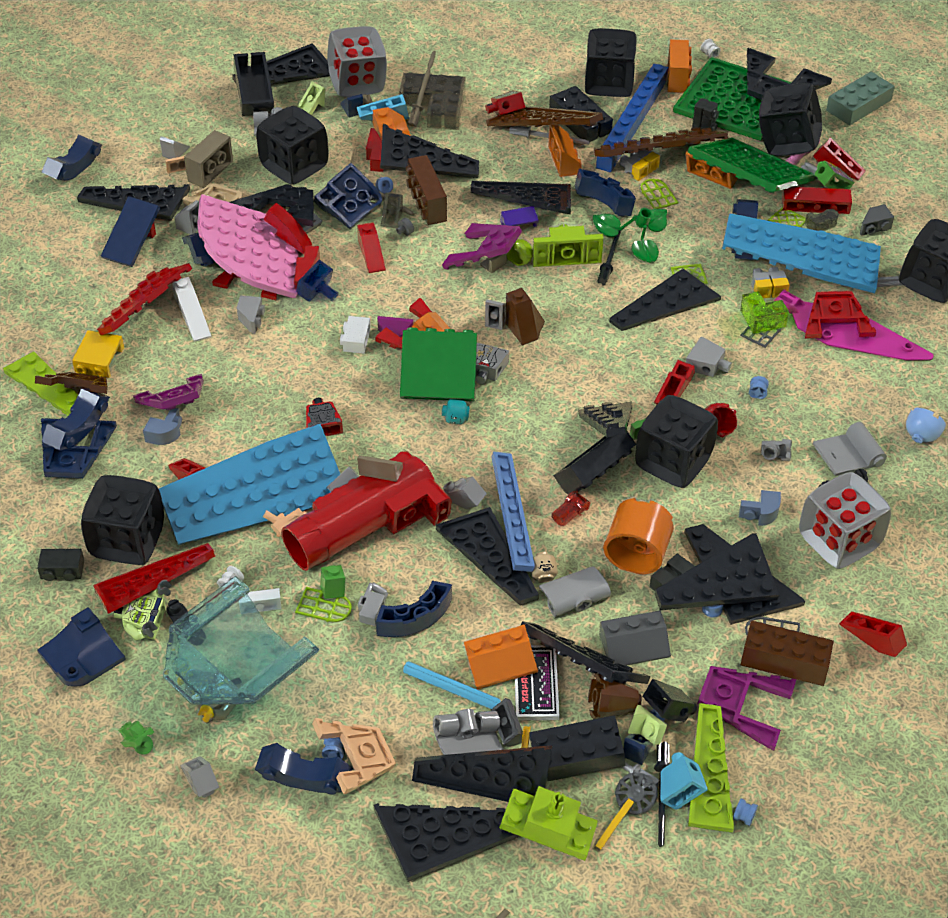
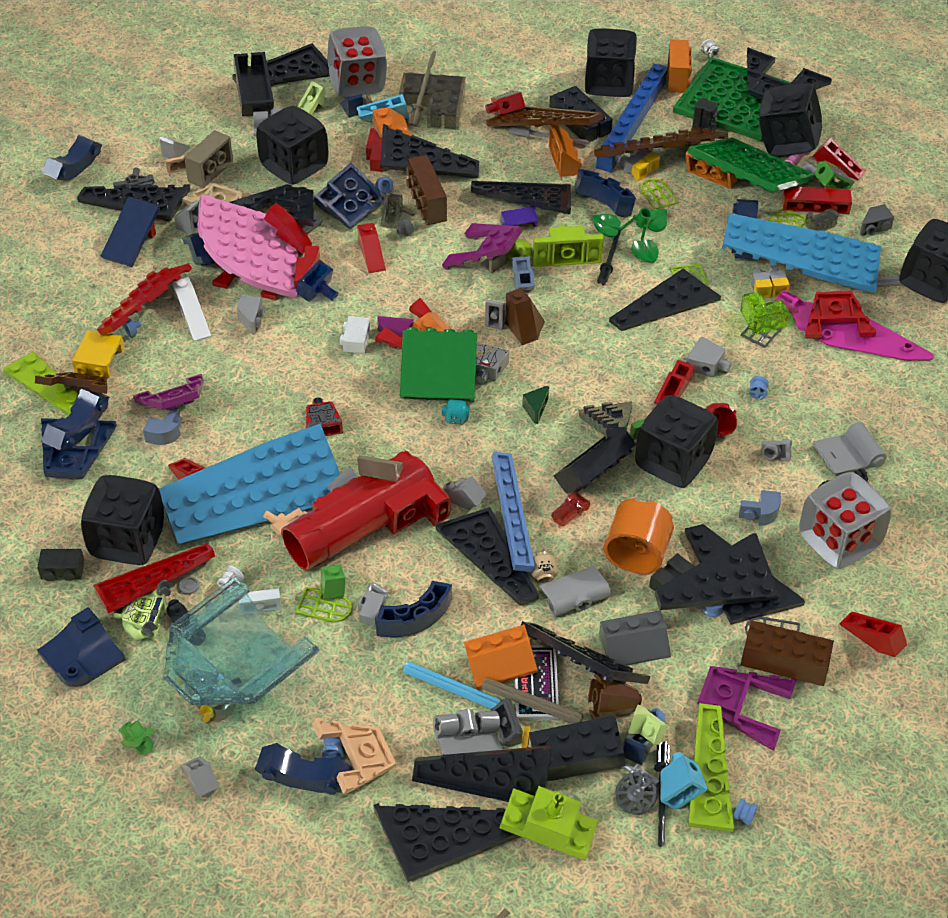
yellow piece [595,798,634,850] -> none
black torso [642,679,697,722] -> none
sand green brick [826,72,895,125] -> none
light blue cylinder [906,408,946,443] -> none
none -> dark grey piece [113,167,155,188]
none -> medium blue tile [123,318,141,337]
none -> light grey piece [179,577,199,594]
none -> dark tan axle [482,678,583,724]
none -> sand blue brick [512,256,535,290]
none -> dark green slope [522,386,550,424]

